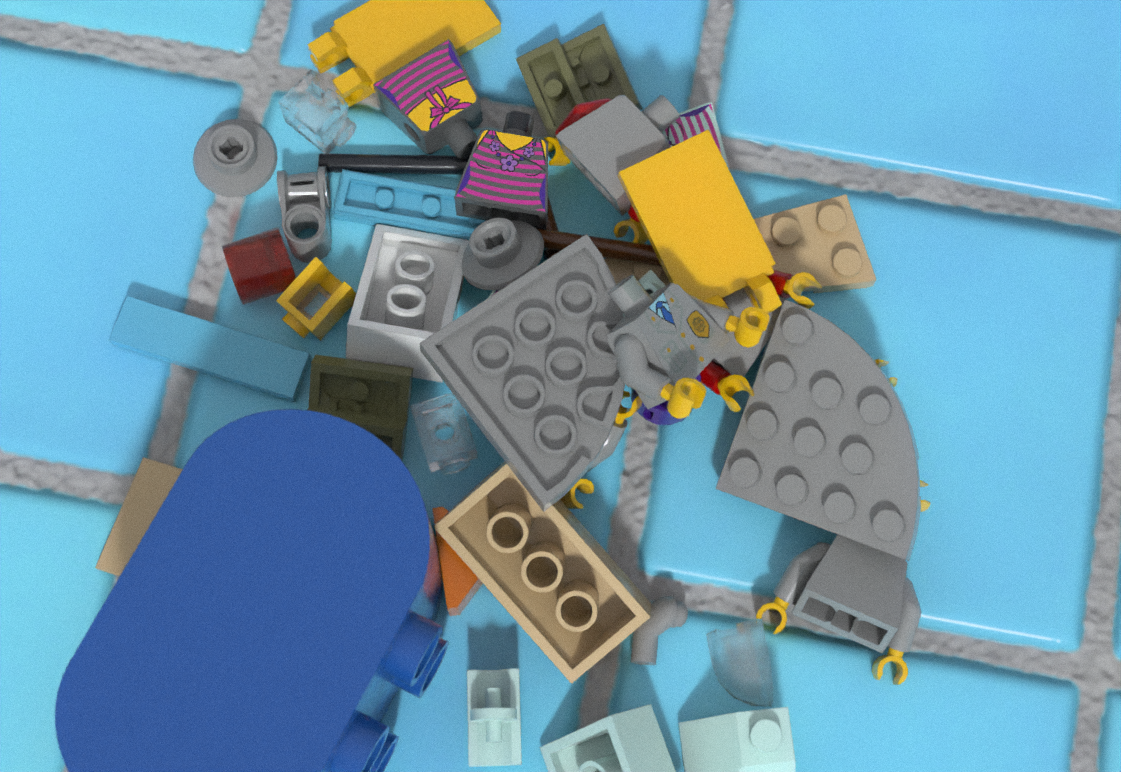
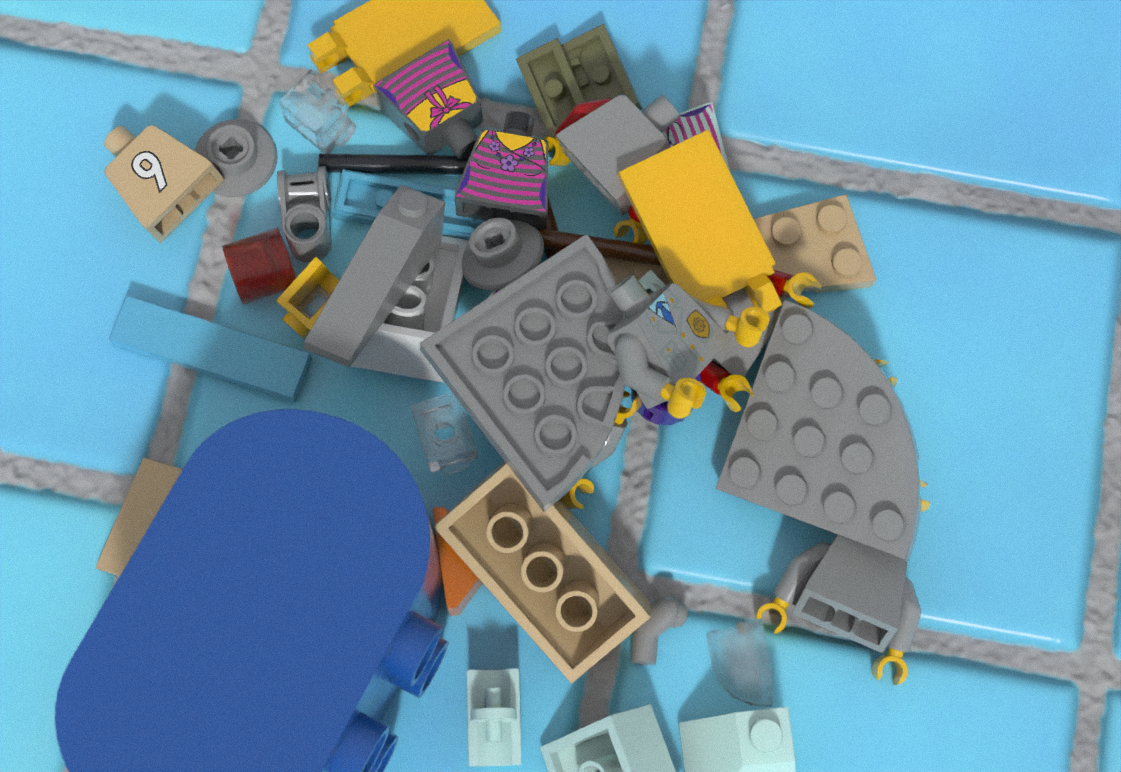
olive slope [307,354,414,461] -> none
none -> tan torso [104,125,225,243]
none -> light grey slope [304,185,445,368]

